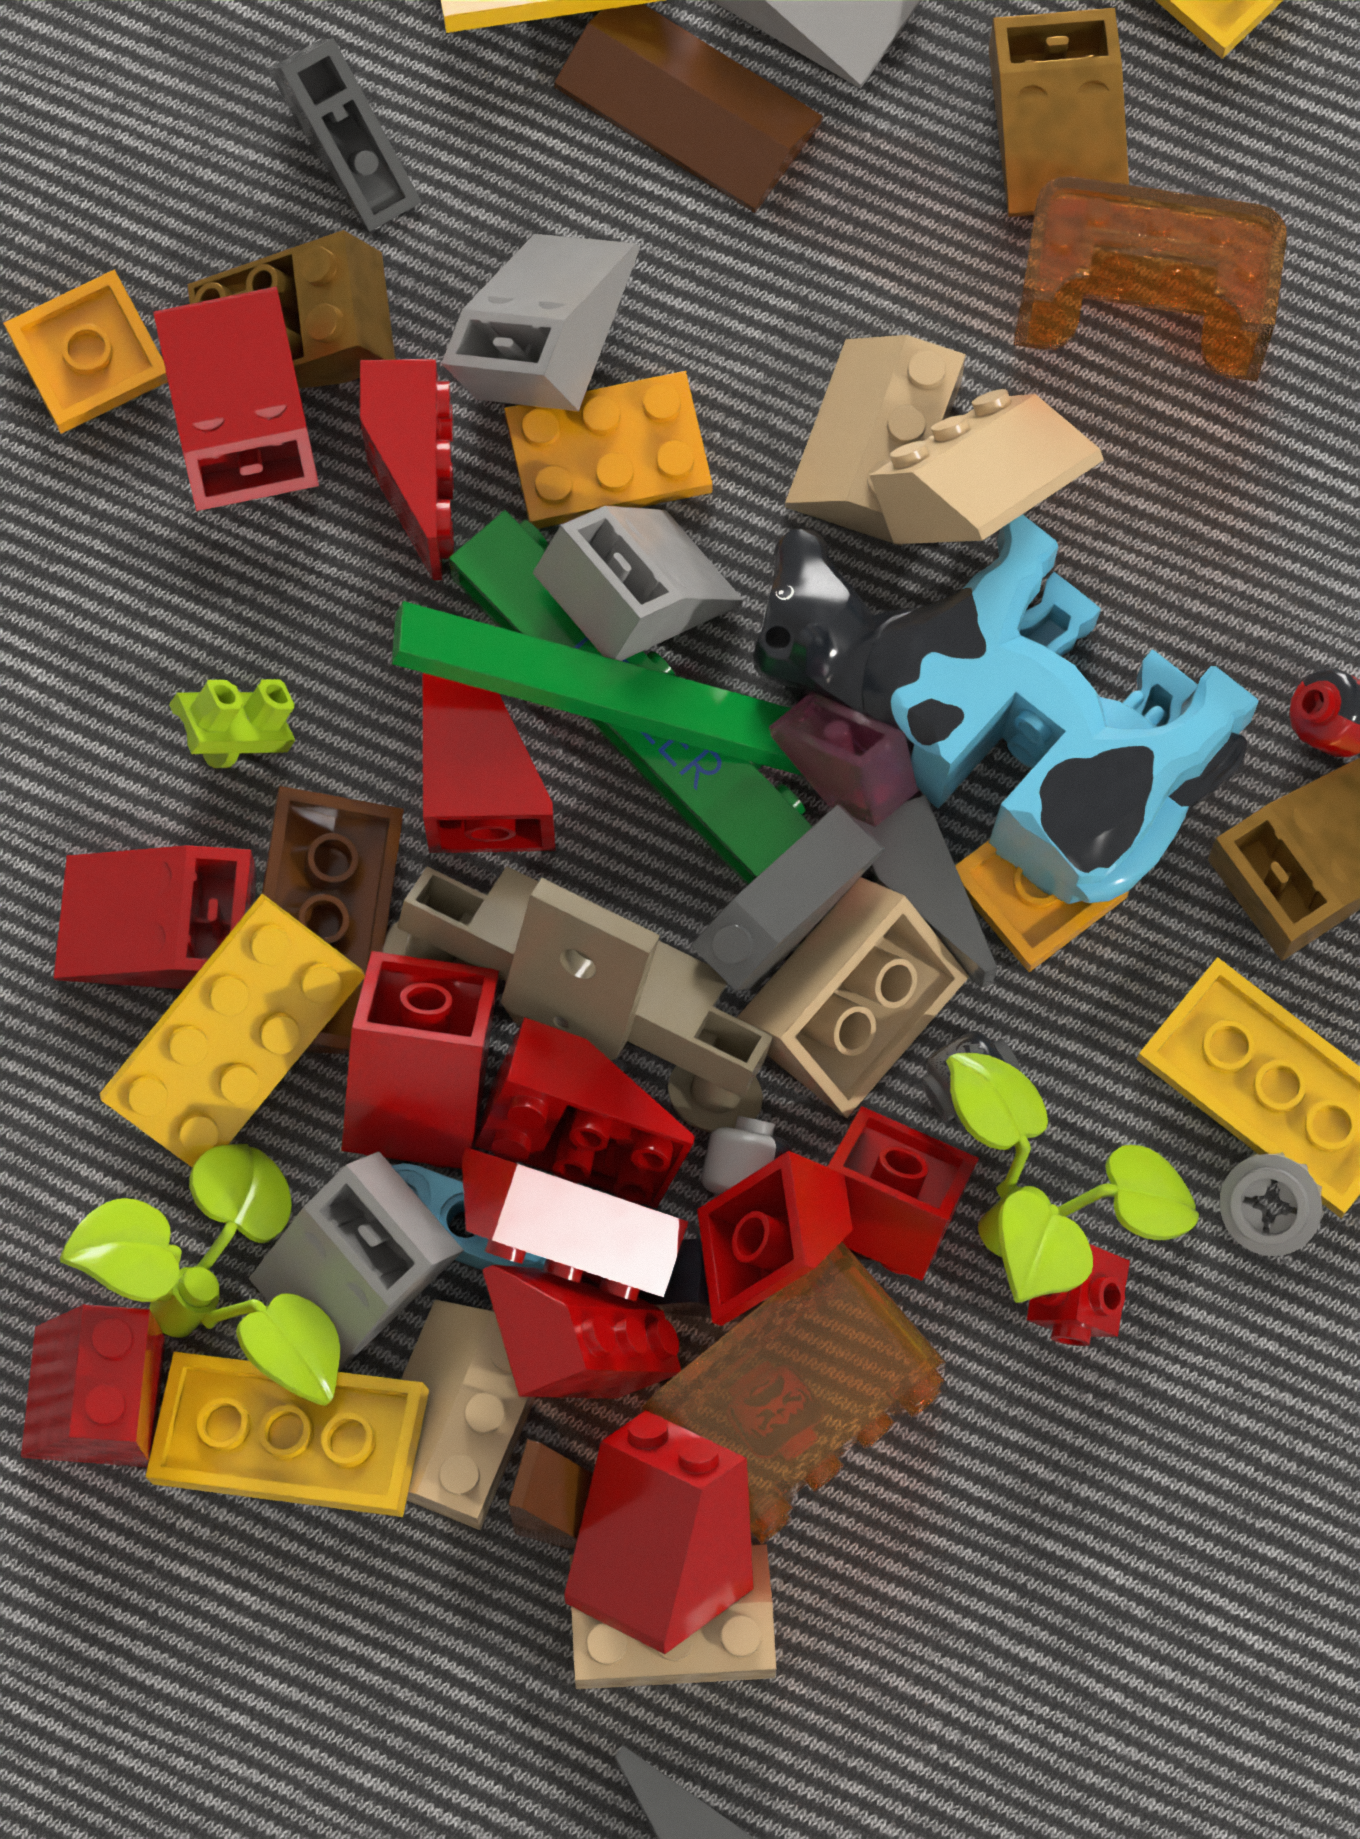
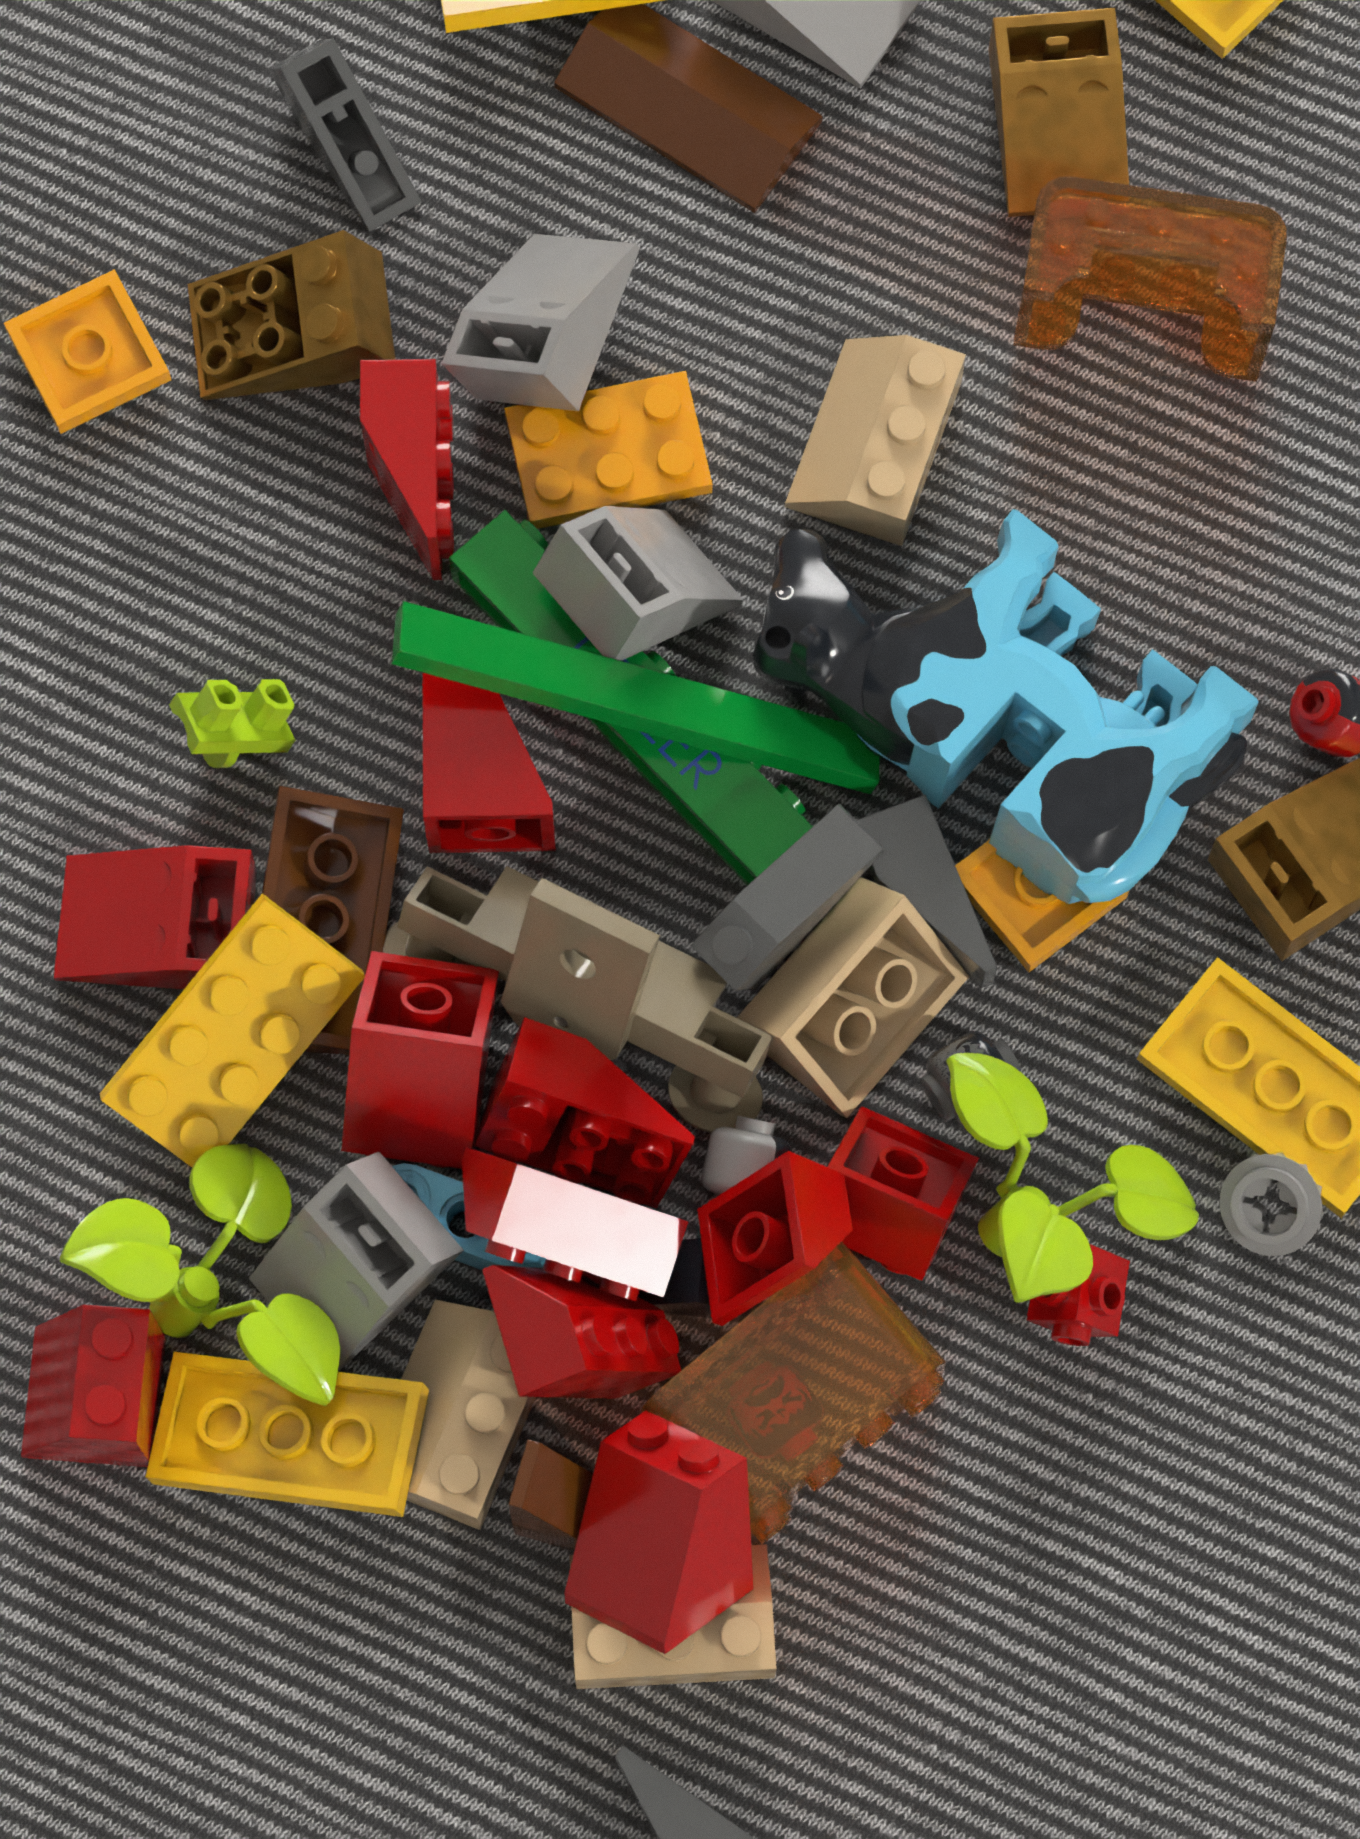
red slope [153,286,319,511] -> none
clear pink slope [769,692,918,827] -> none
tan slope [869,389,1104,544] -> none

